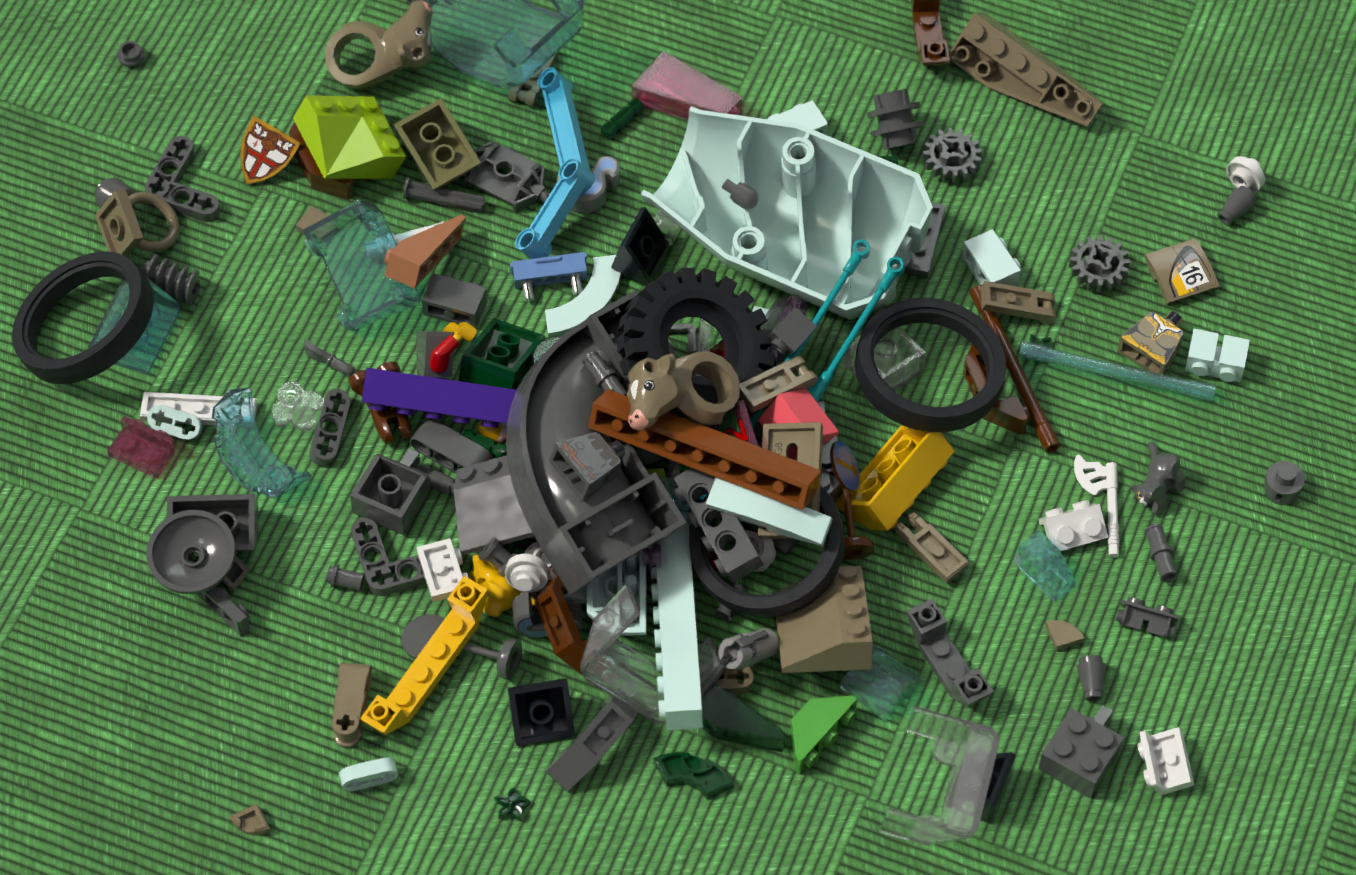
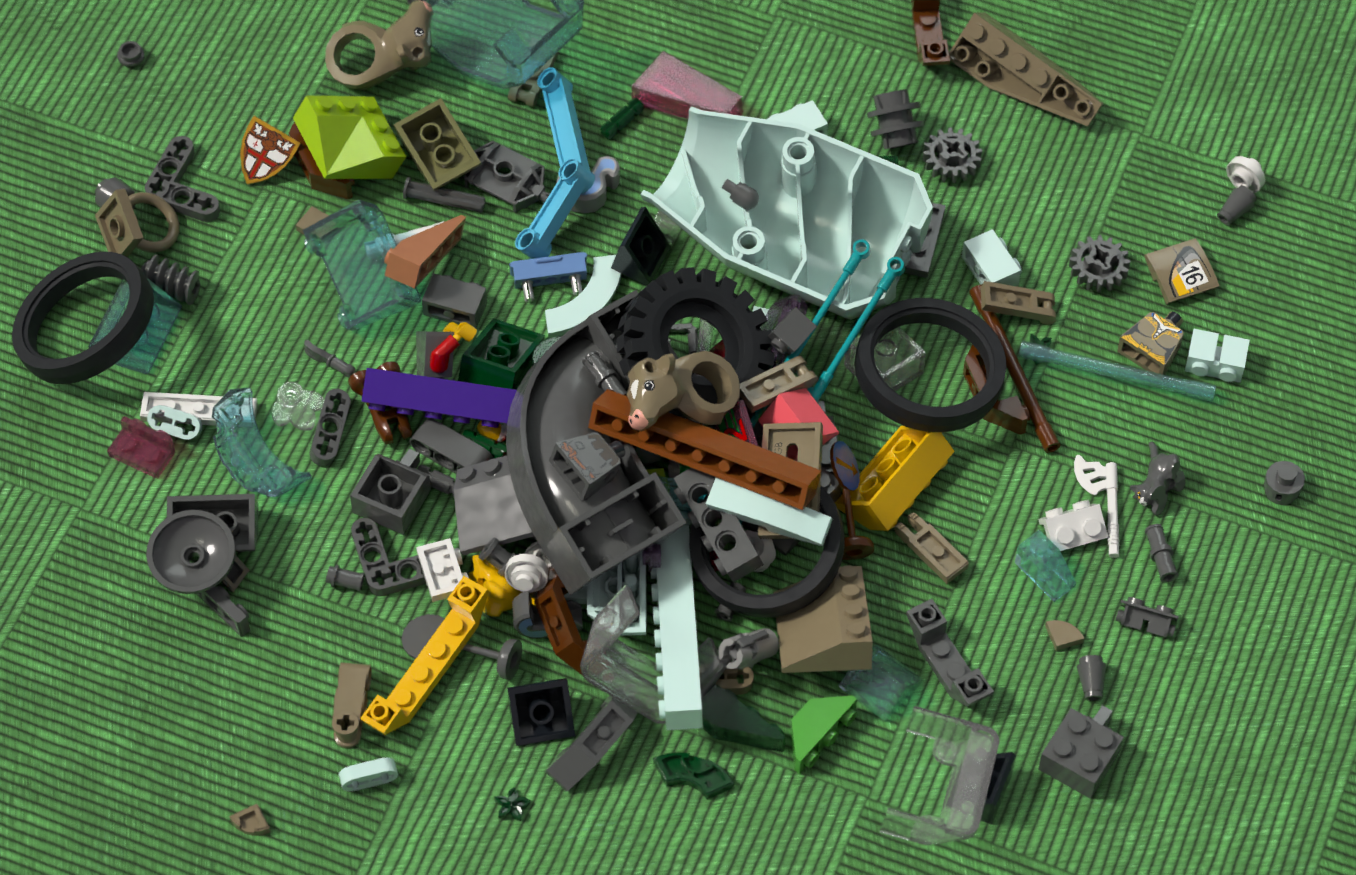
white bracket [1138,727,1194,796] -> none

